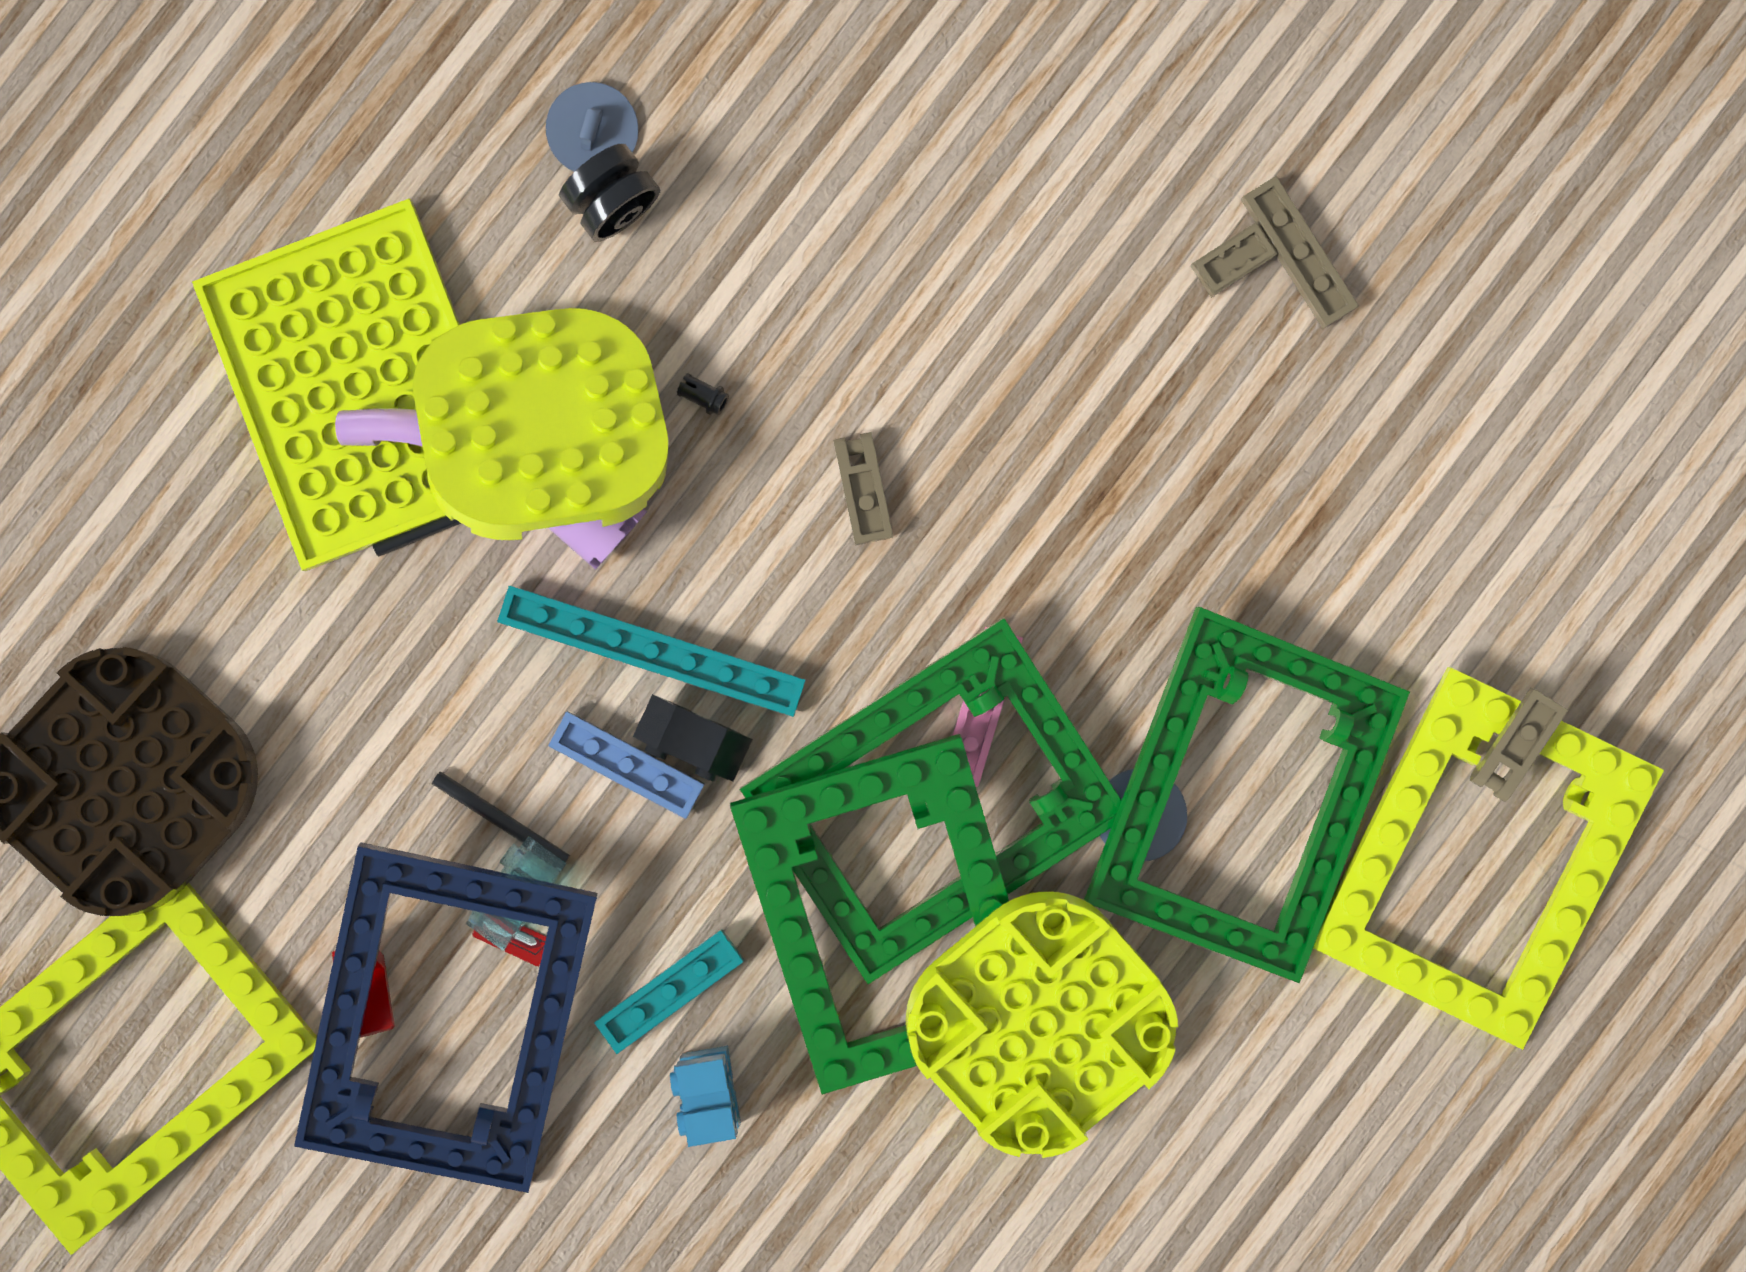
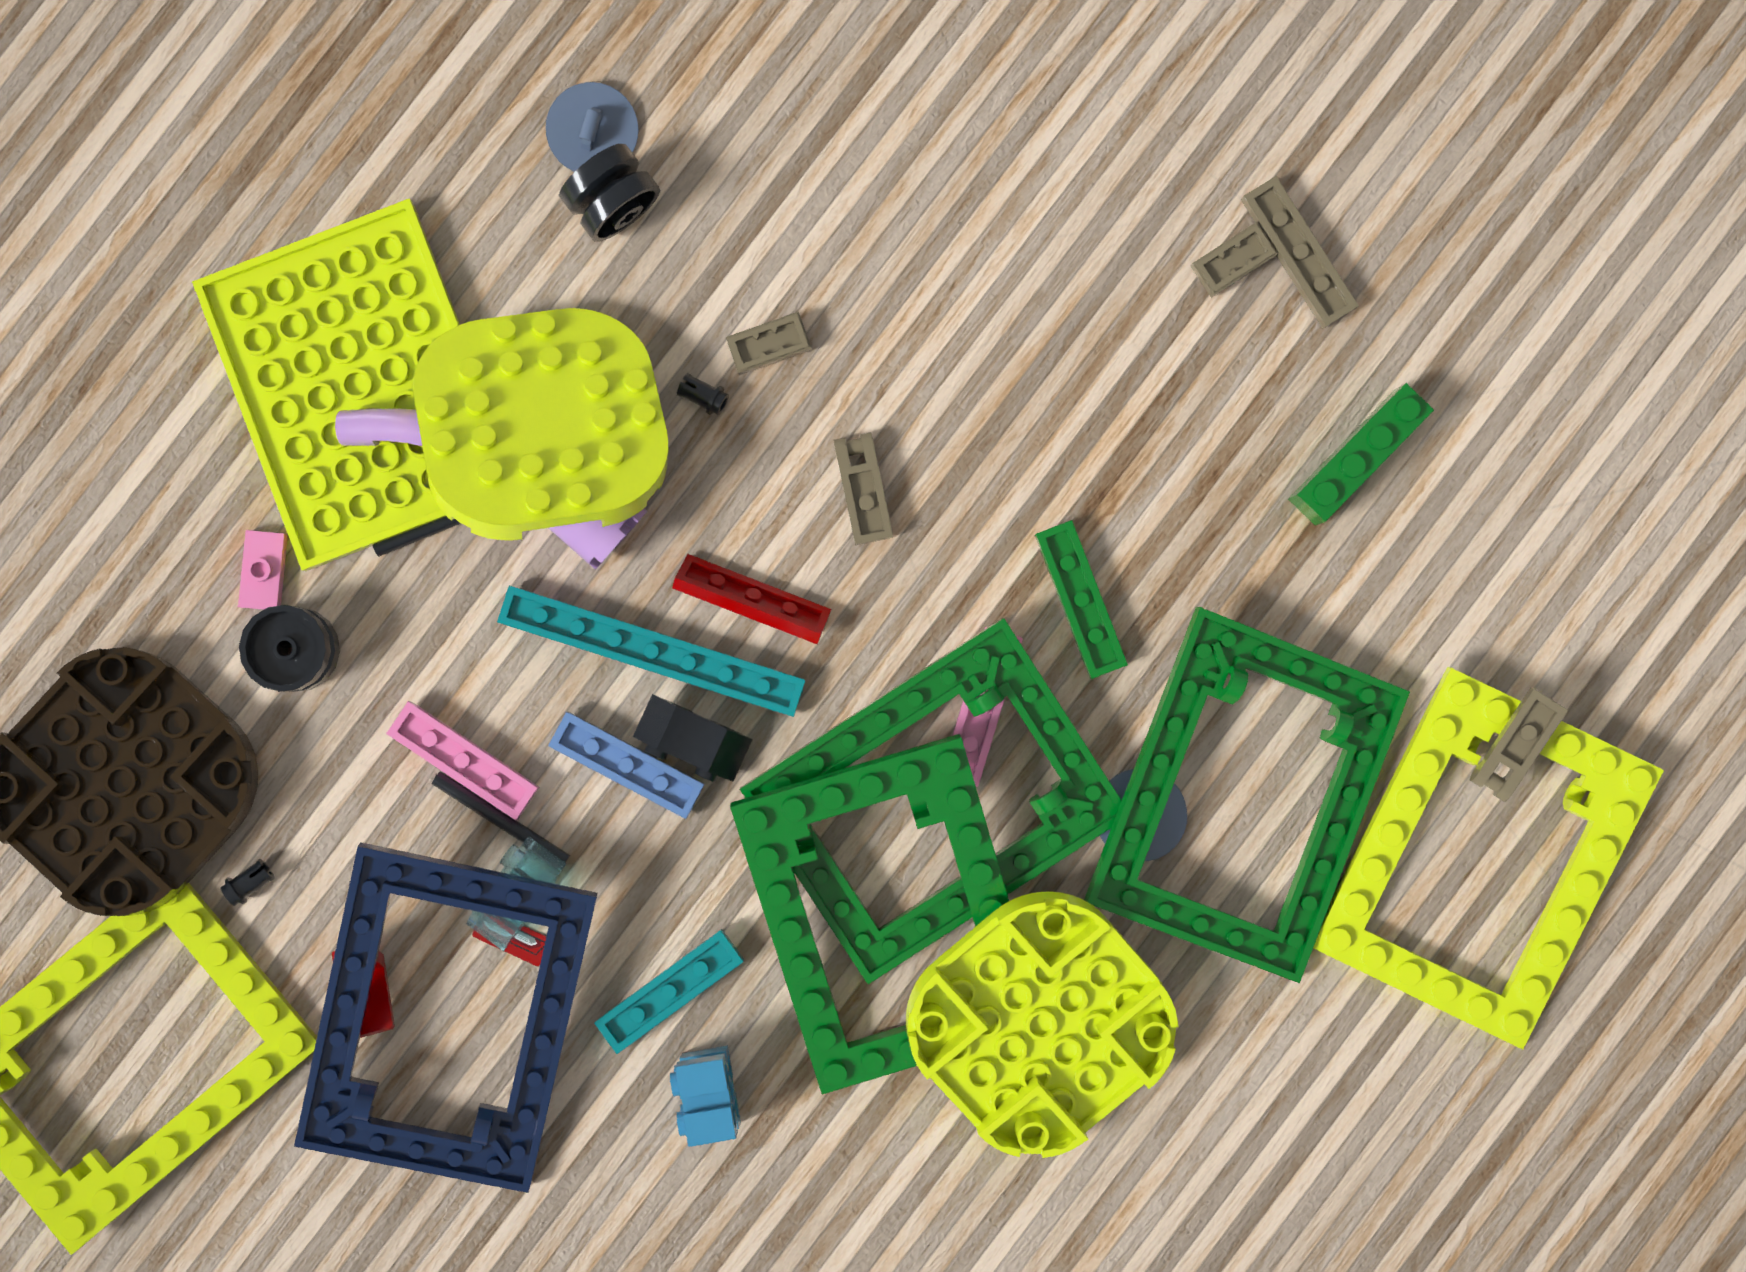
none -> black pin [221,859,275,906]
none -> bright pink plate [238,530,288,610]
none -> black wheel [239,605,340,692]
none -> bright pink plate [386,701,540,820]
none -> red plate [672,553,832,645]
none -> dark tan plate [726,312,812,375]
none -> green plate [1035,520,1128,679]
none -> green brick [1288,383,1434,526]

